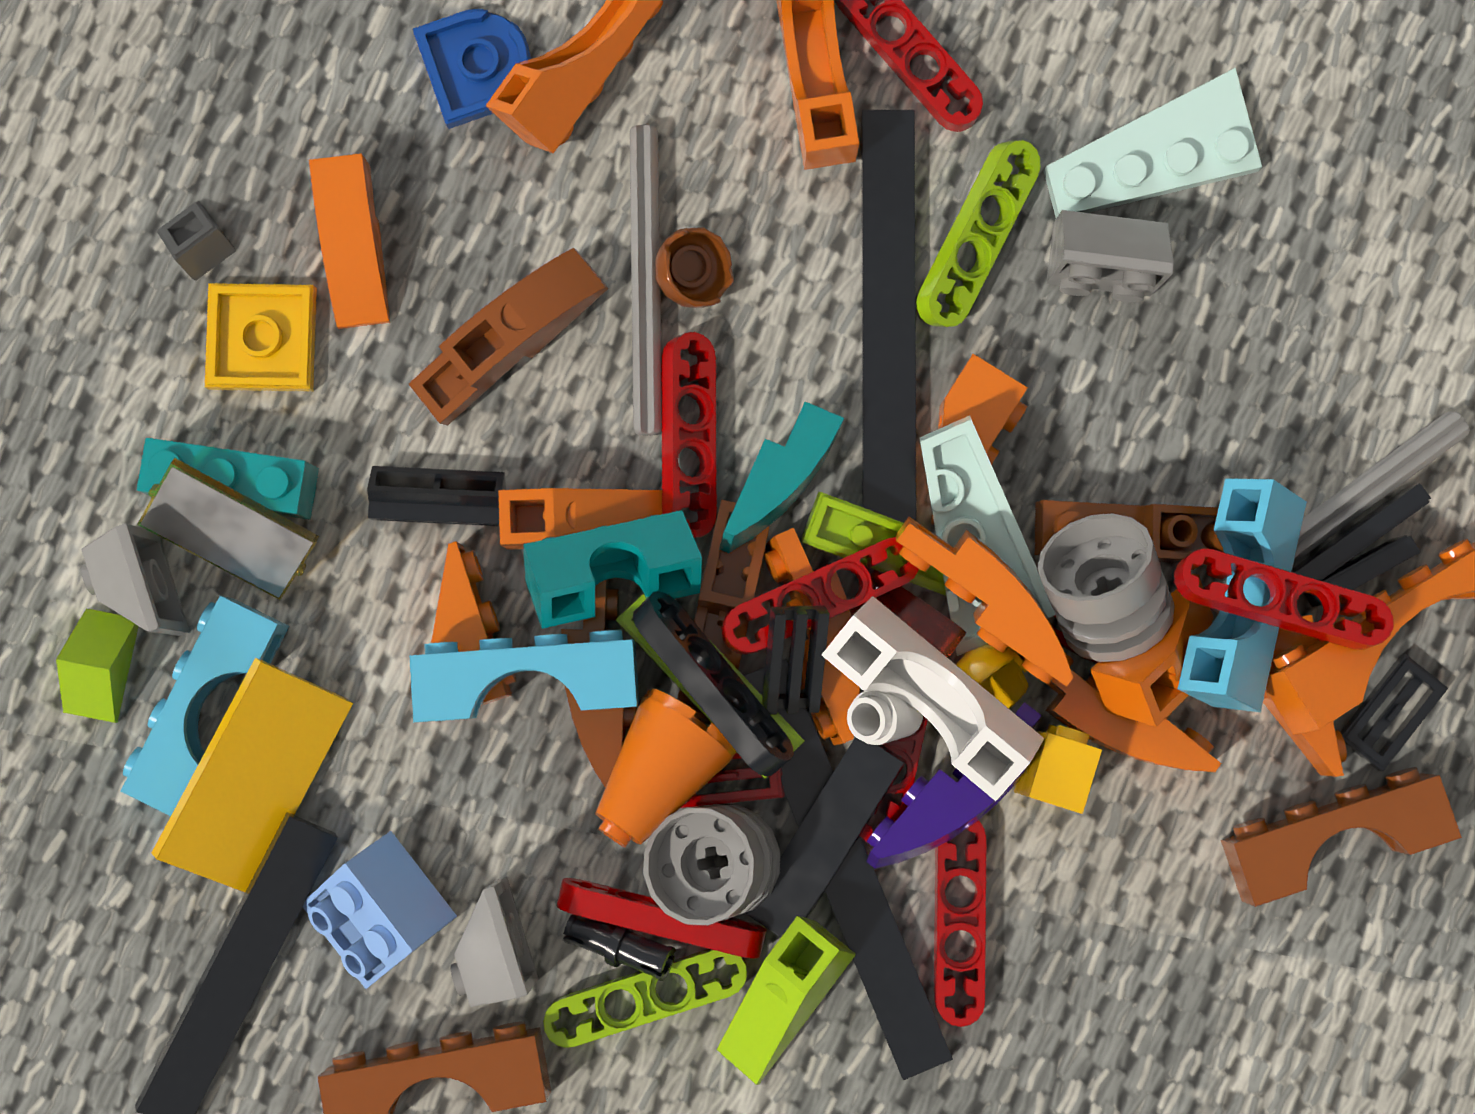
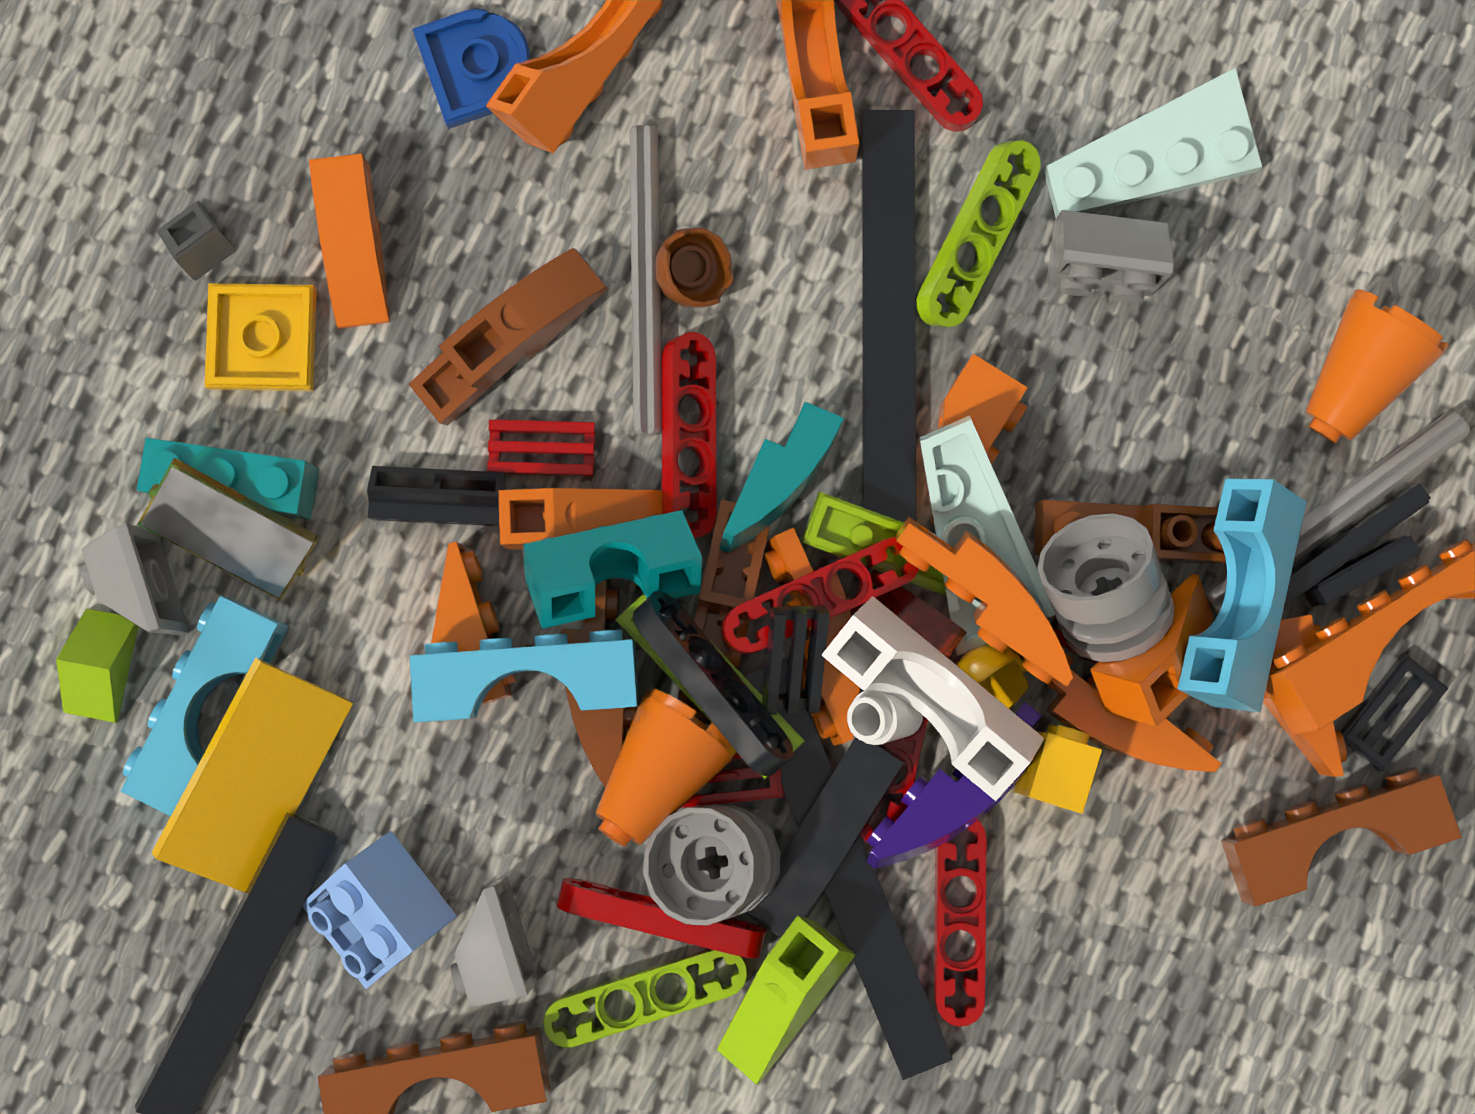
black pin [563,914,676,981] -> none
red beam [1174,548,1394,650] -> none
none -> red tile [487,419,596,477]
none -> orange cone [1305,289,1450,444]

